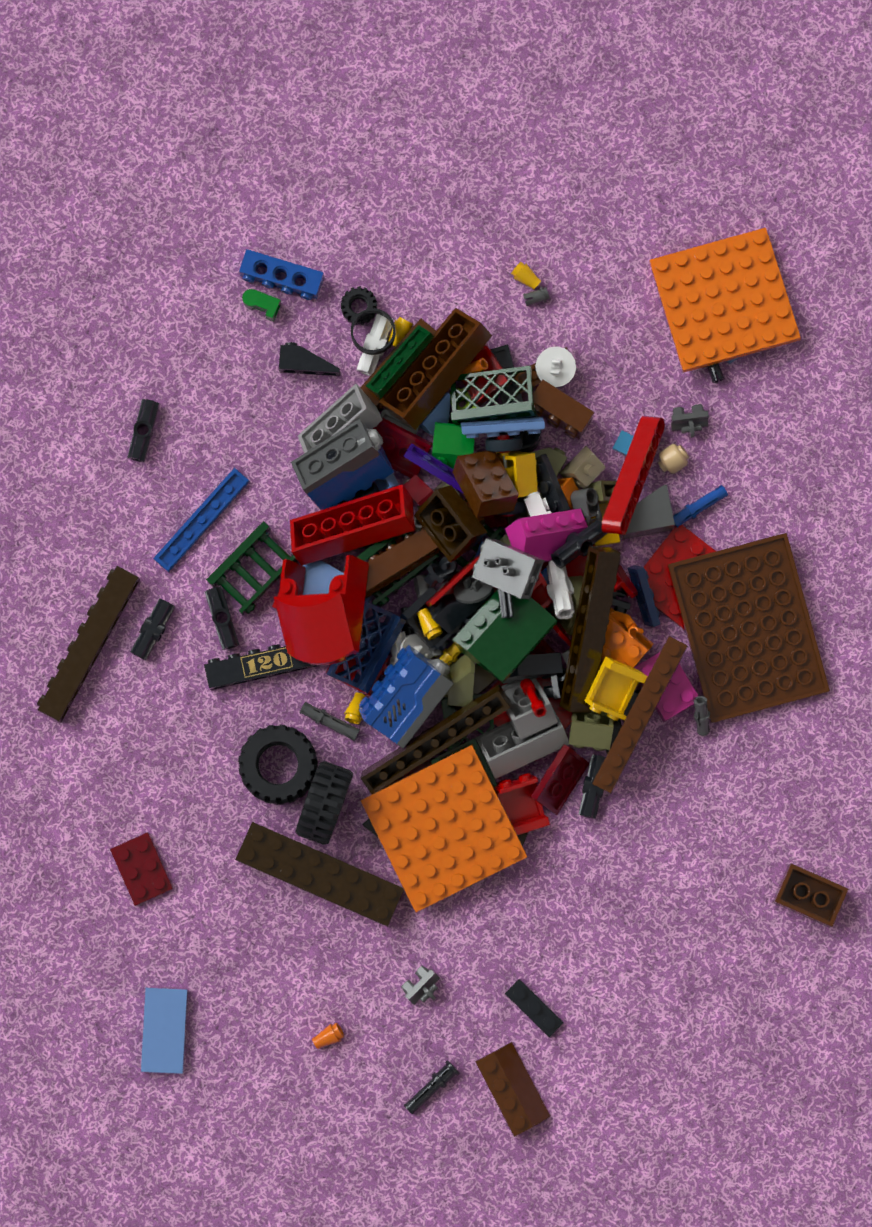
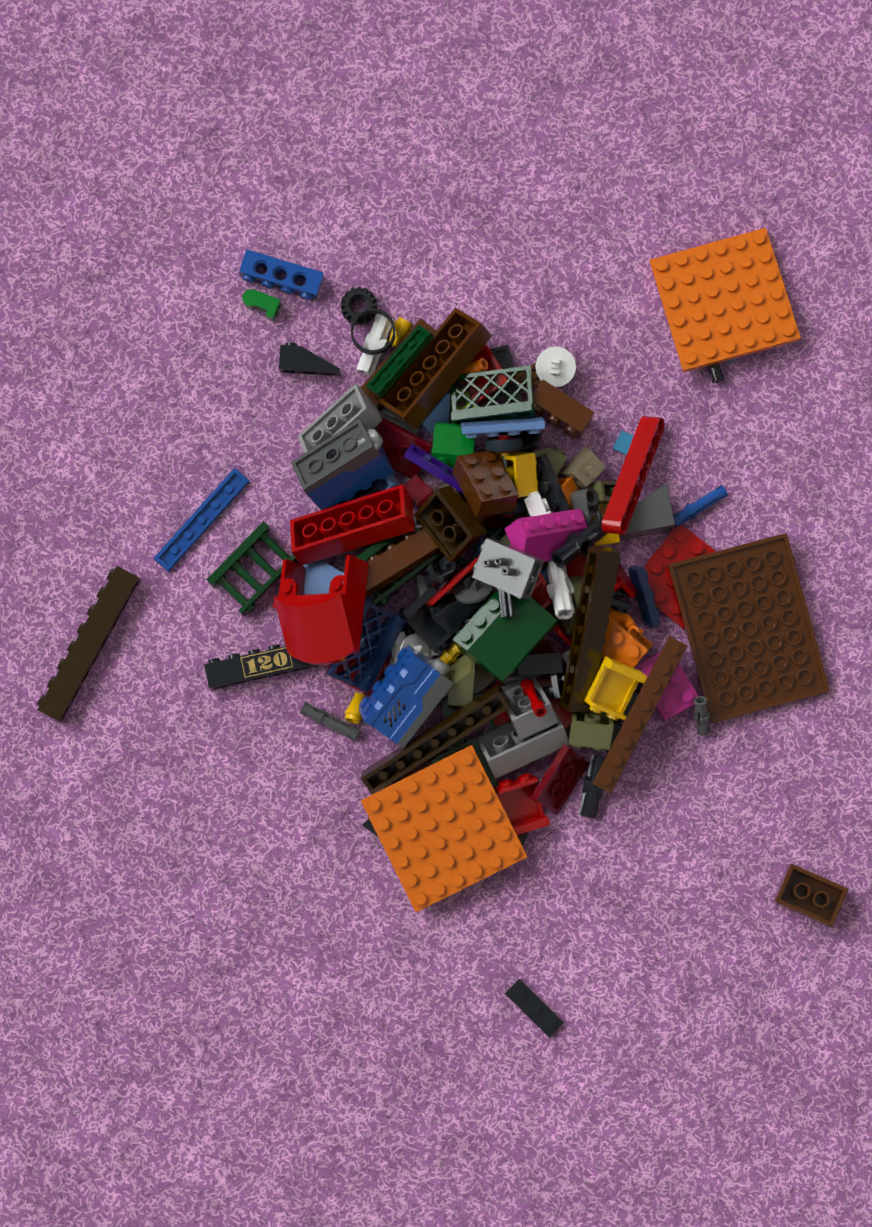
dark red plate [110,832,173,906] -> none
black piece [127,399,159,463] -> none
black piece [130,598,175,661] -> none
medium blue tile [141,988,188,1074] -> none
black piece [204,586,240,650] -> none
dark brown brick [235,822,404,927] -> none
black tyre [238,724,318,805] -> none
black tyre [295,761,353,845] -> none
orange cone [312,1022,345,1049] -> none
dark grey hips [401,966,440,1005] -> none
black pin [404,1060,460,1115] -> none
yellow cone [417,608,443,640] -> none
reddish brown slope [475,1042,551,1137] -> none
yellow cone [511,261,541,290] -> none
dark grey pin [523,287,550,306] -> none
tan head [658,444,689,474] -> none
dark grey hips [671,404,709,438] -> none

